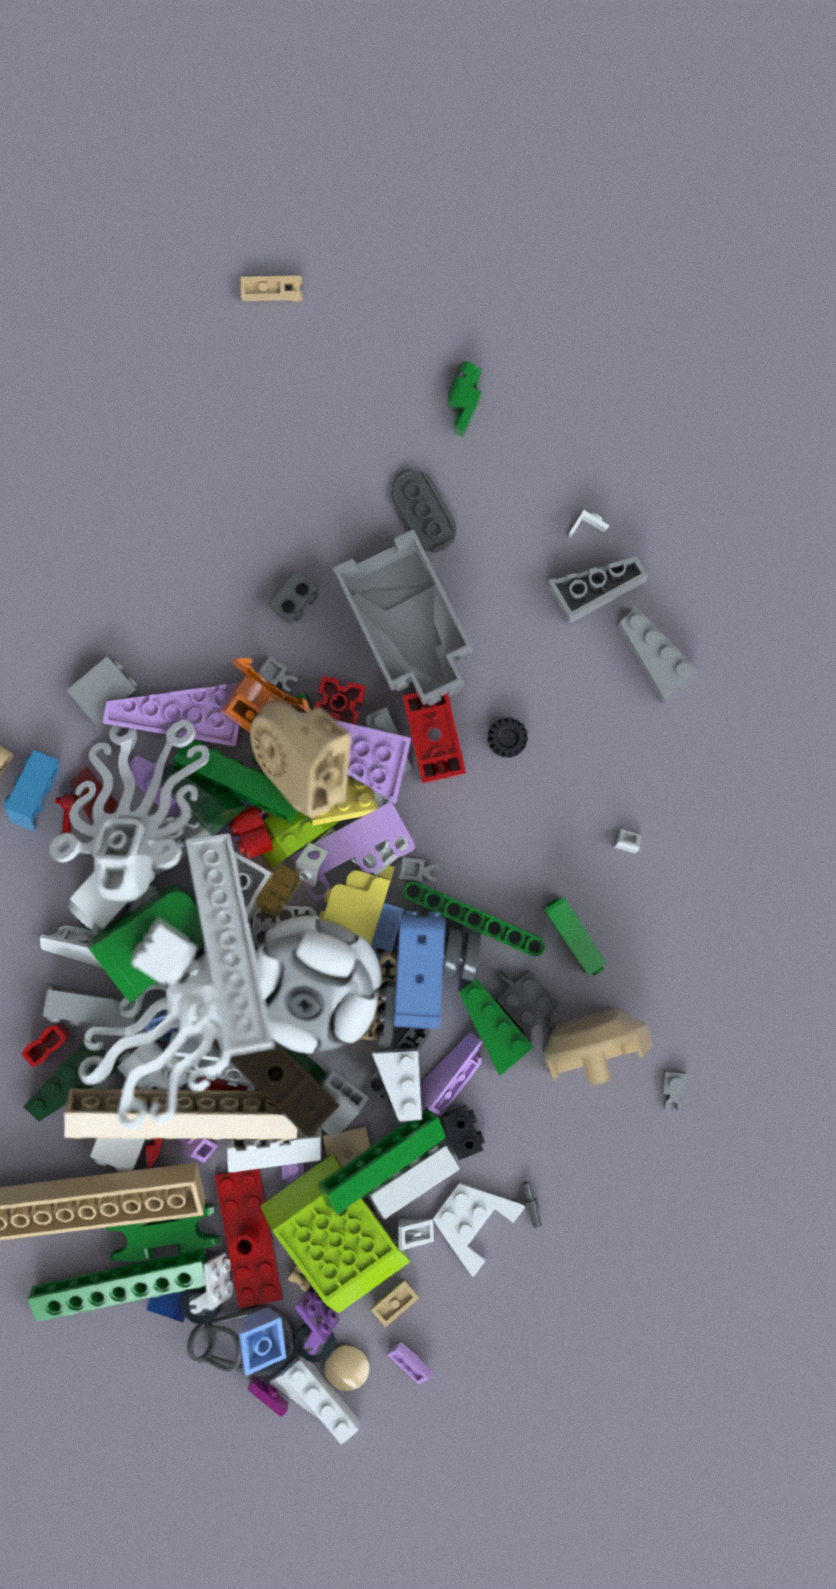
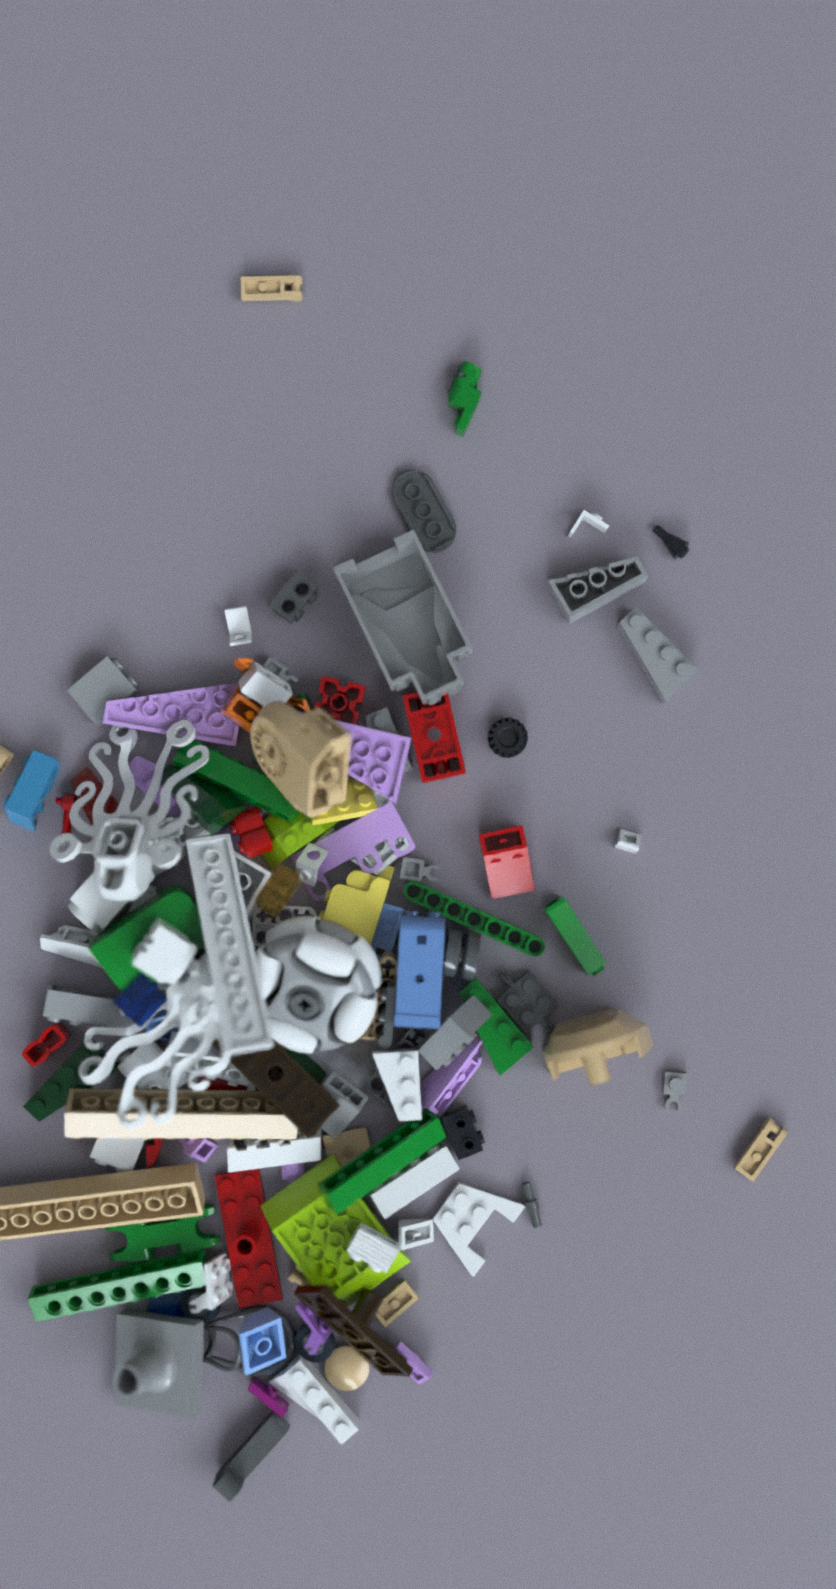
none -> light grey piece [112,1309,204,1419]
none -> clear blue piece [113,973,167,1027]
none -> dark grey beam [212,1410,290,1502]
none -> white bracket [225,606,252,646]
none -> white brick [239,662,293,708]
none -> dark brown plate [293,1284,414,1377]
none -> white brick [347,1222,400,1273]
none -> light grey wedge [418,995,493,1071]
none -> slope [478,825,535,899]
none -> black cone [652,525,690,560]
none -> tan plate [733,1117,788,1182]

